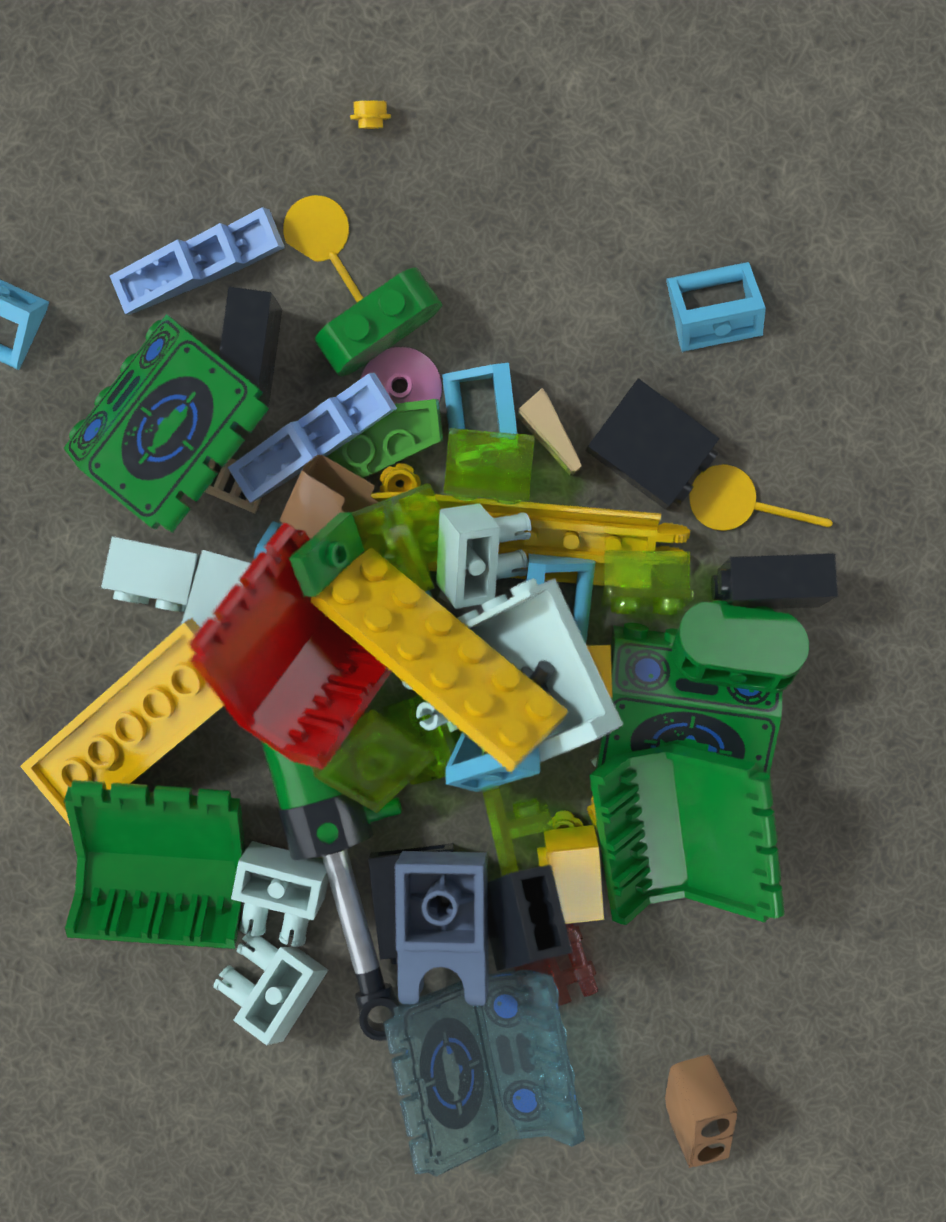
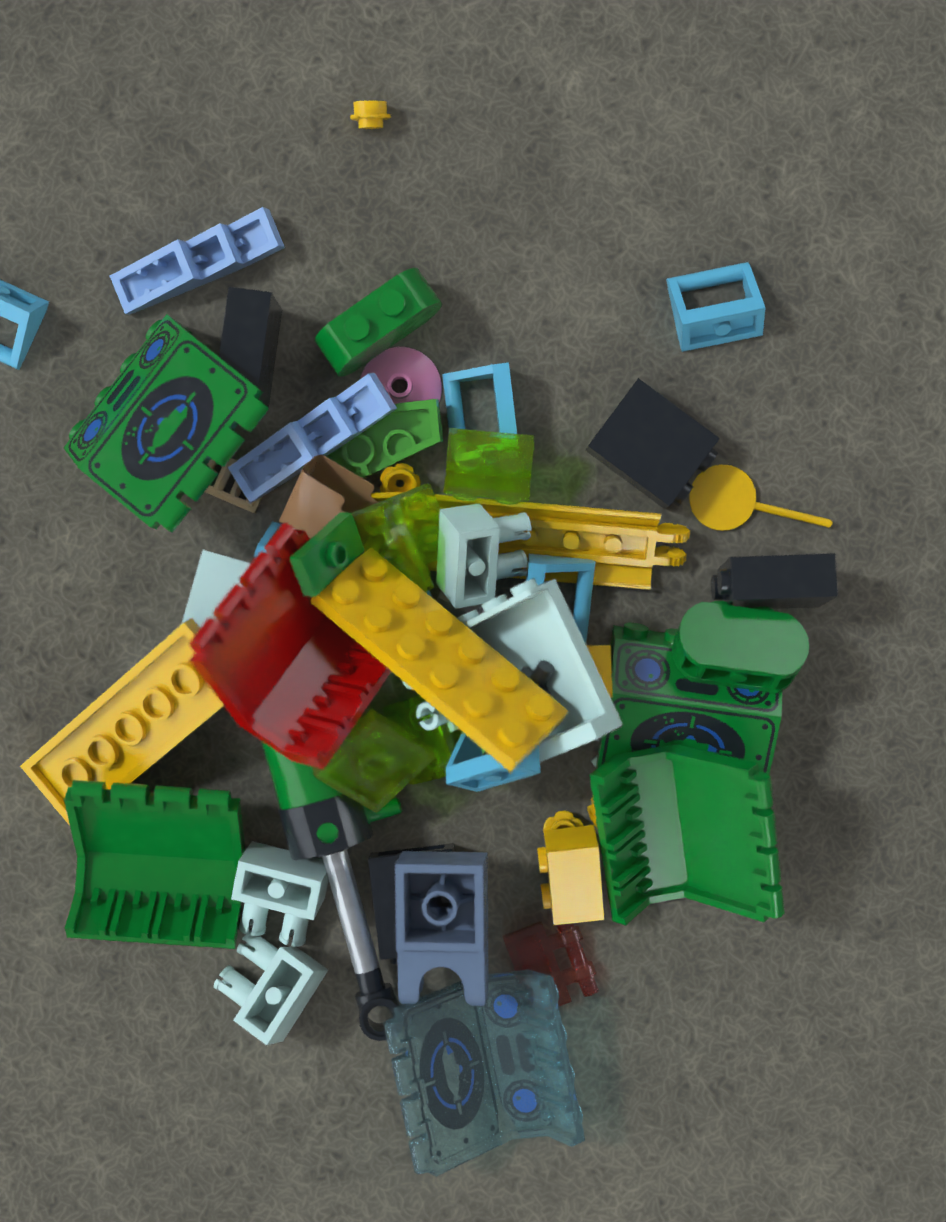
light aqua brick [101,537,201,612] -> none
yellow piece [283,195,363,302] -> none
clear neon green bracket [482,785,554,876] -> none
black brick [488,864,572,971] -> none
tan slope [518,388,582,476] -> none
clear neon green bracket [601,550,694,615] -> none
medium nougat piece [665,1055,738,1168] -> none

